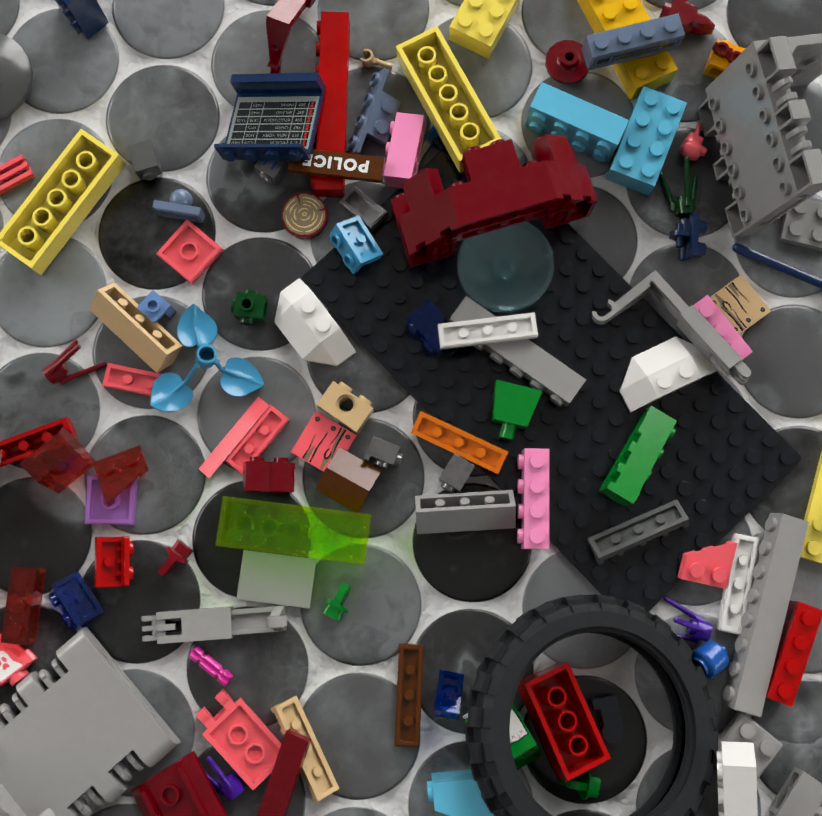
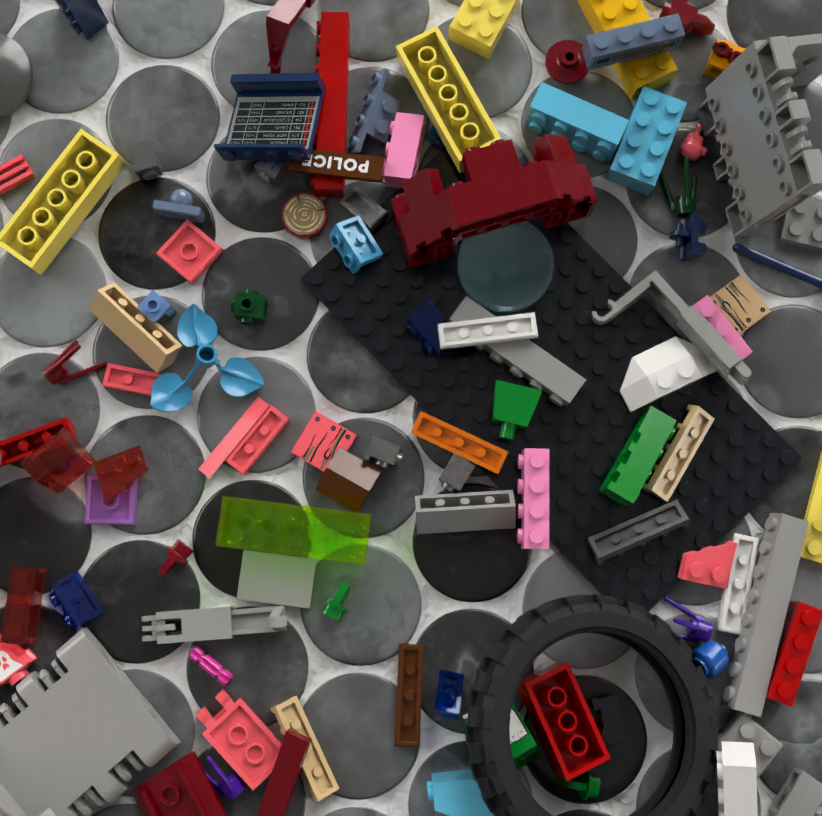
red bracket [94,536,134,587] -> none
dark red brick [243,457,295,493] -> none
white wedge [274,278,356,366] -> none
tan brick [316,381,374,435] -> none
tan hand [360,49,393,70] -> none
none -> tan hinge [642,405,715,502]

